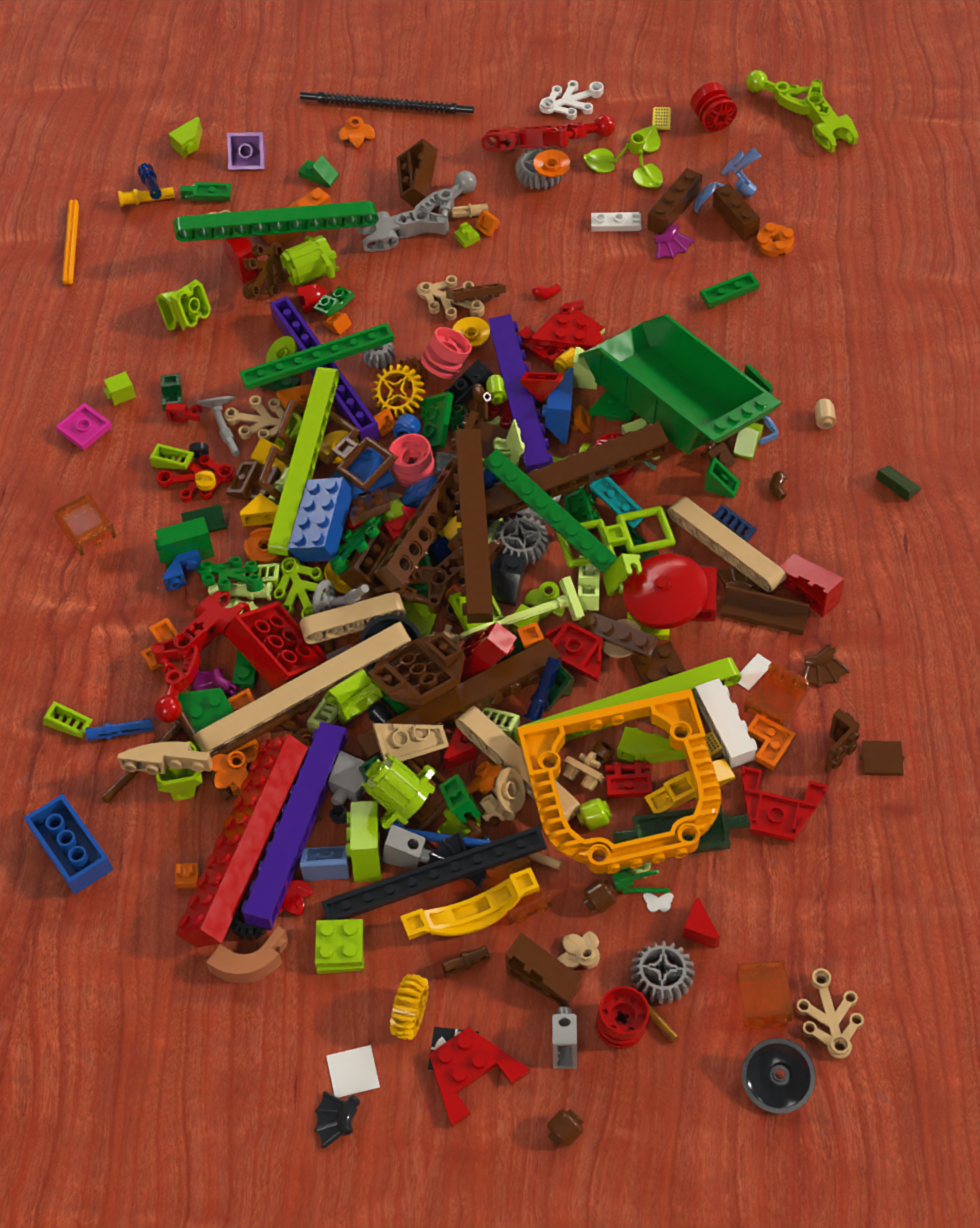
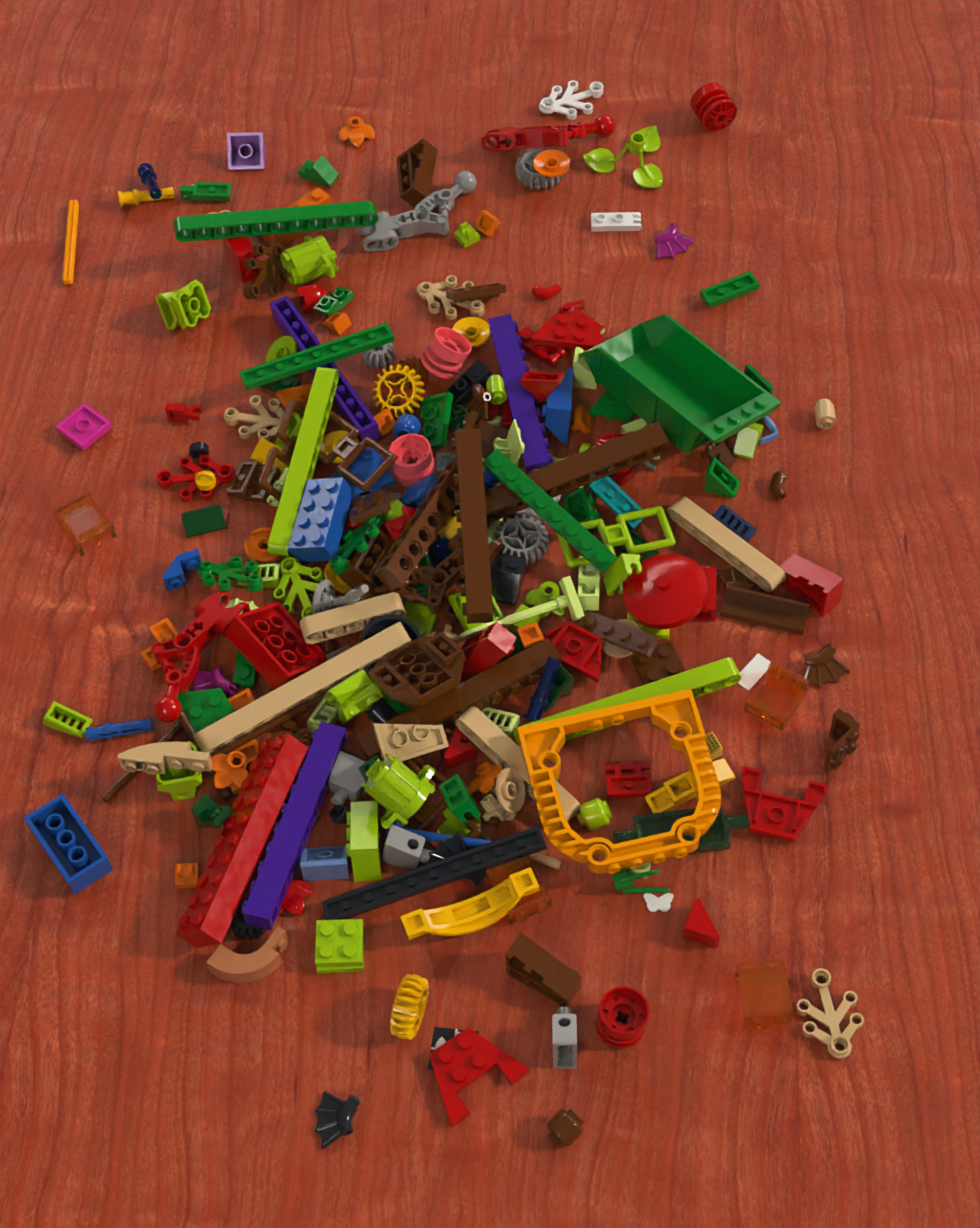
lime brick [103,371,136,406] -> none
lime slope [149,443,194,470] -> none
green brick [153,516,215,569] -> none
dark green slope [161,373,183,411] -> none
lime slope [169,117,202,158] -> none
light grey dish [196,396,240,457] -> none
yellowish green pin [208,582,273,601] -> none
yellow slope [240,493,278,527] -> none
black hose [300,91,475,114] -> none
white sticker [326,1045,380,1098] -> none
reddish brown pin [441,945,490,976] -> none
tan axle [451,203,489,218] -> none
yellow brick [554,347,575,374] -> none
tan plate [557,931,600,969] -> none
tan hips [563,751,605,791] -> none
reddish brown head [583,879,618,914] -> none
reddish brown tile [592,740,615,765] -> none
lime slope [617,726,685,764] -> none
pearl gold bar [627,985,679,1043] -> none
light grey gear [630,941,695,1004] -> none
reddish brown brick [647,168,702,235] -> none
light yellow slope [652,107,671,130] -> none
medium blue plant [694,148,762,213] -> none
white brick [694,678,757,769] -> none
reddish brown brick [712,183,760,241] -> none
black dish [742,1038,816,1113] -> none
lime piece [745,70,859,153] -> none
orange plate [748,713,796,771] -> none
orange plate [756,222,794,257] -> none
reddish brown piece [860,740,905,776] -> none
dark green slope [876,465,921,501] -> none
none -> dark green slope [191,793,233,828]

